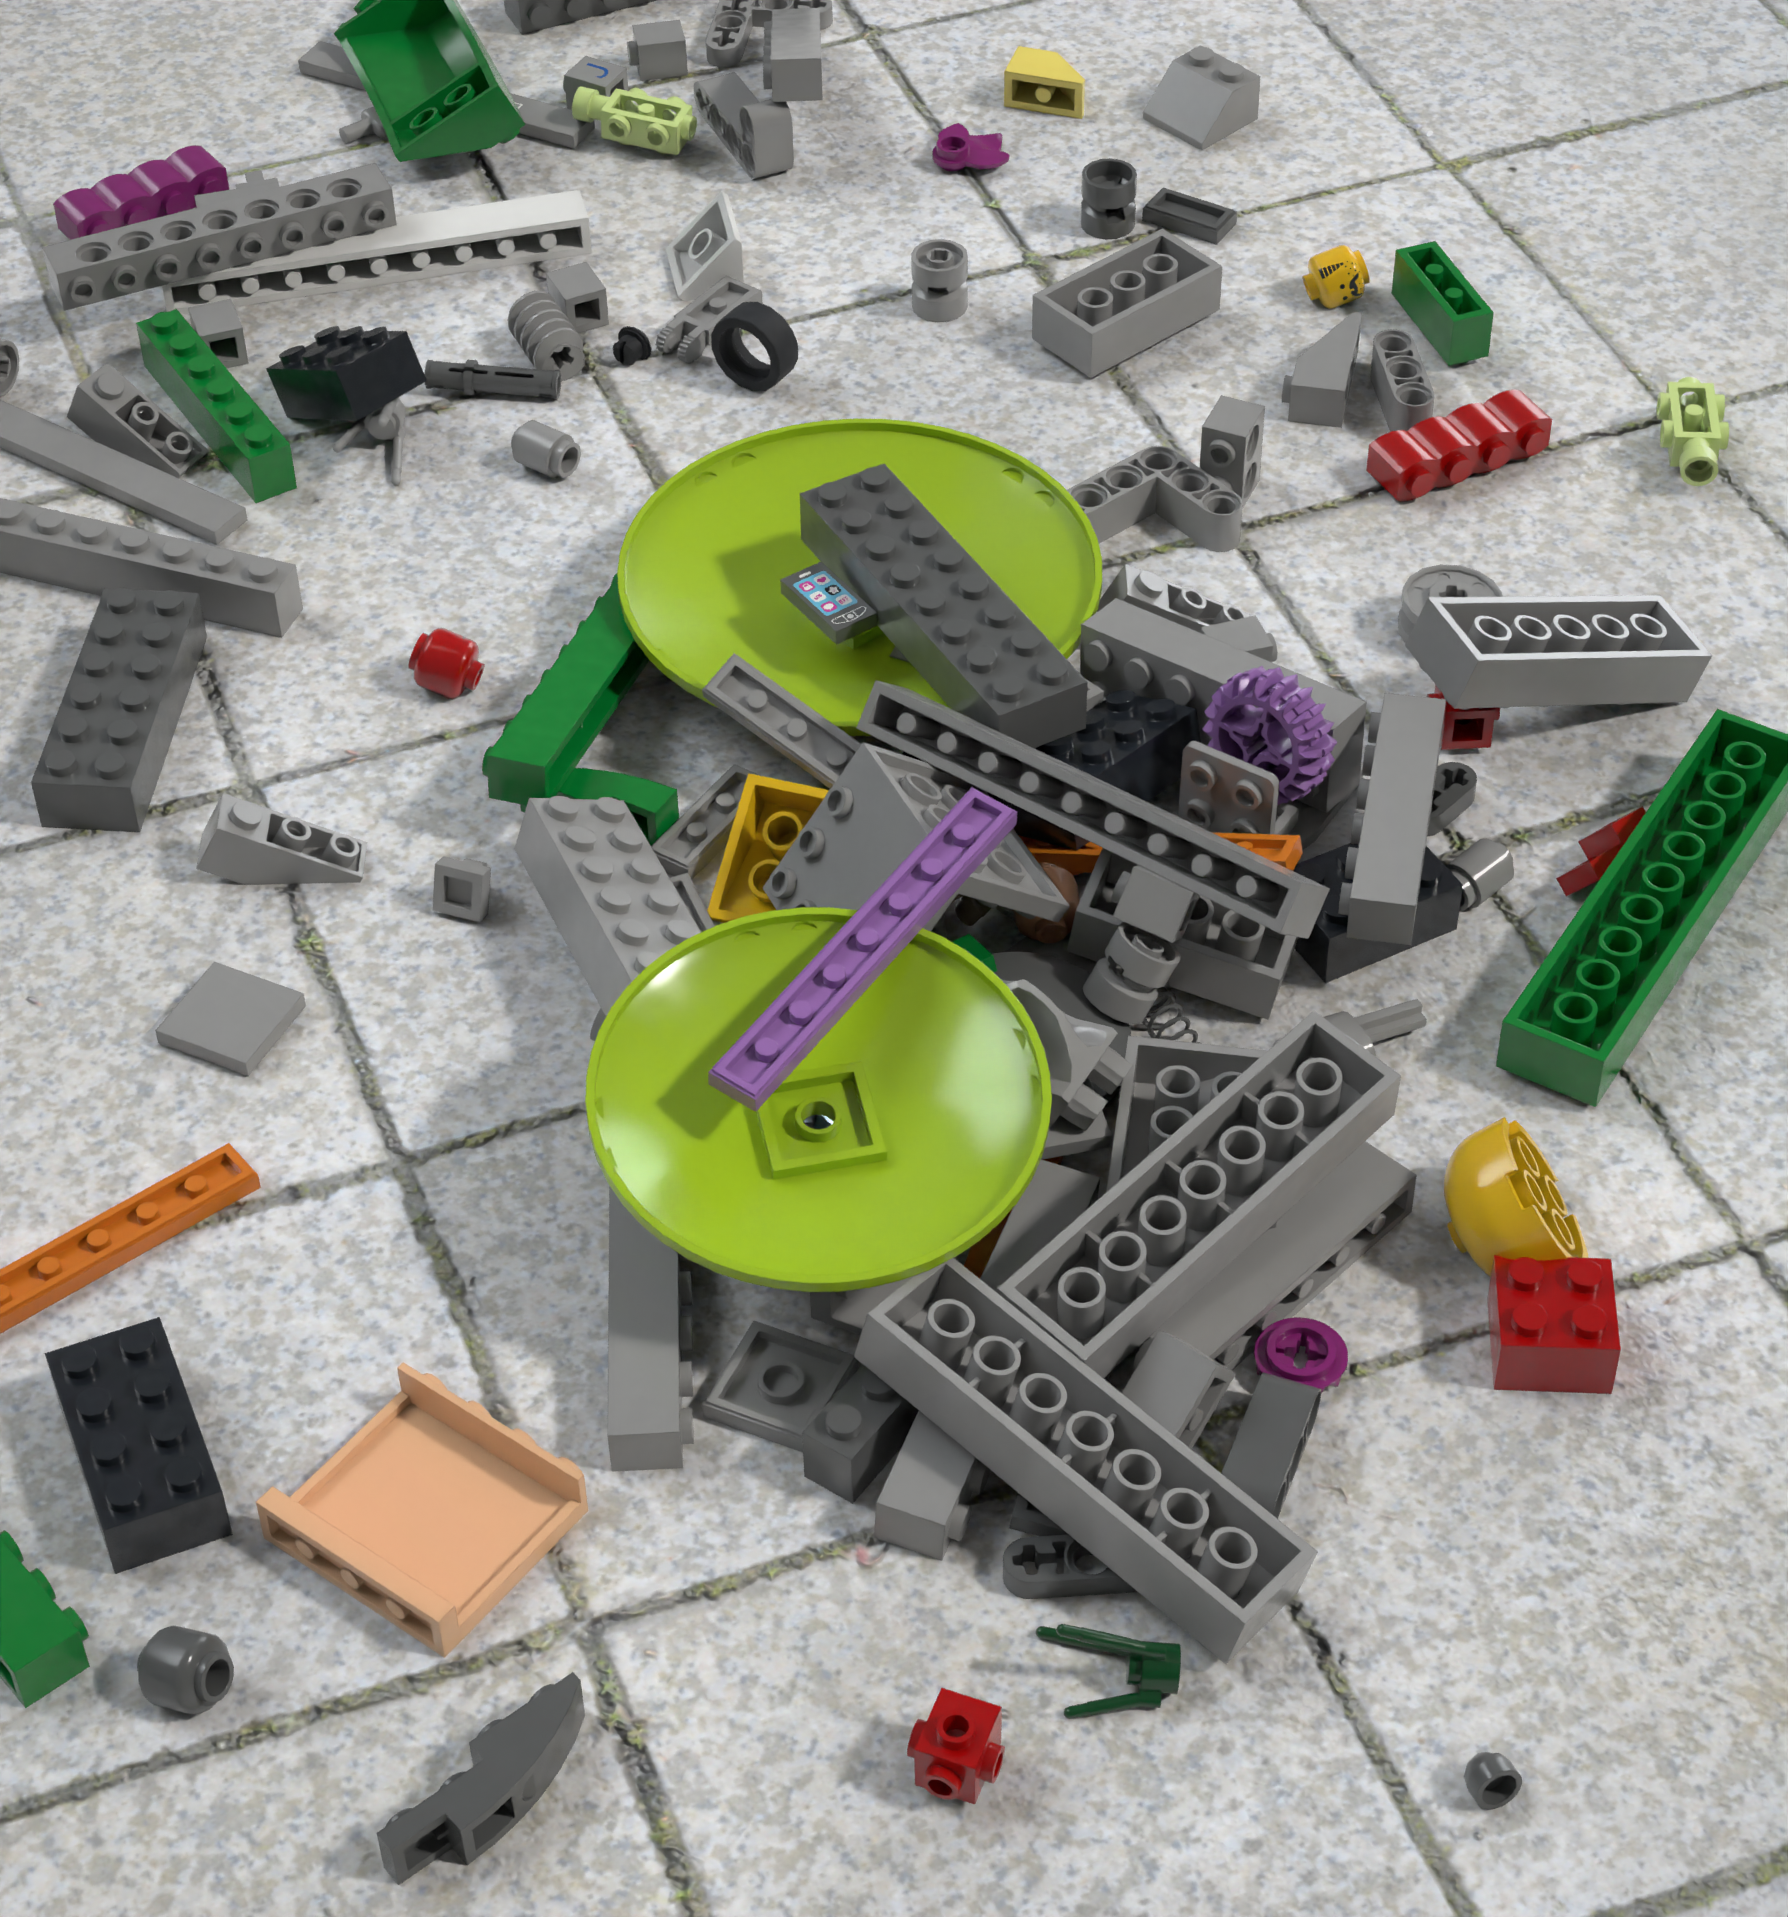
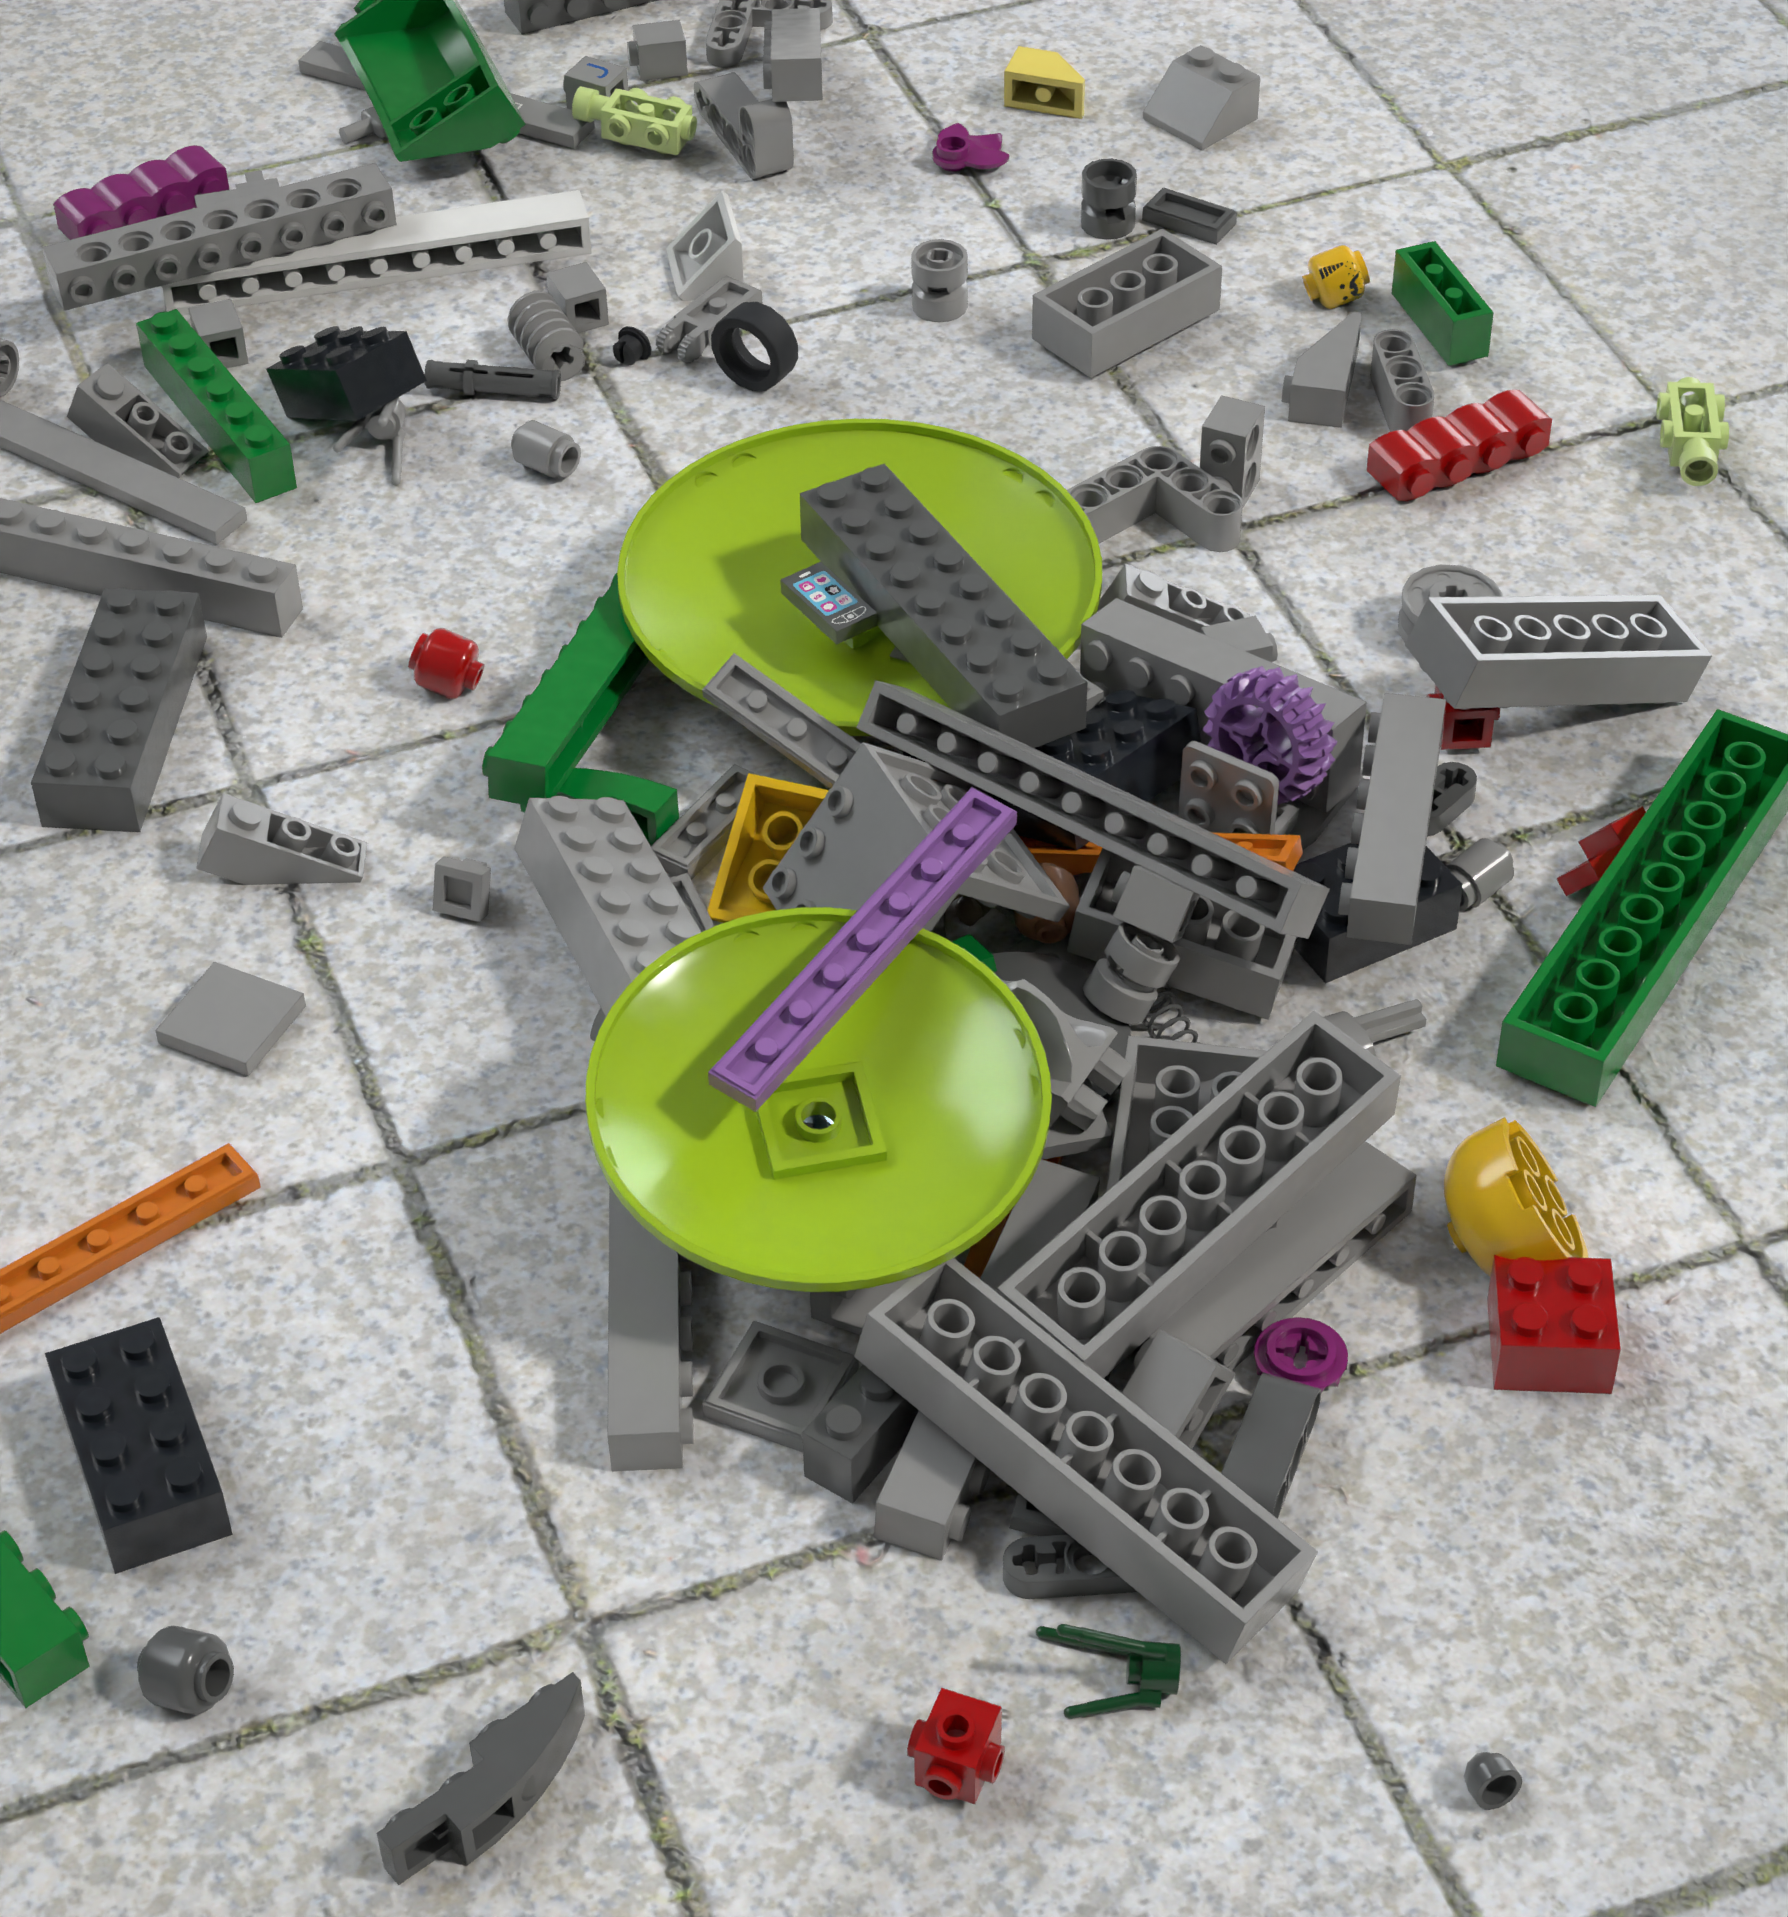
light nougat panel [256,1362,588,1658] -> none

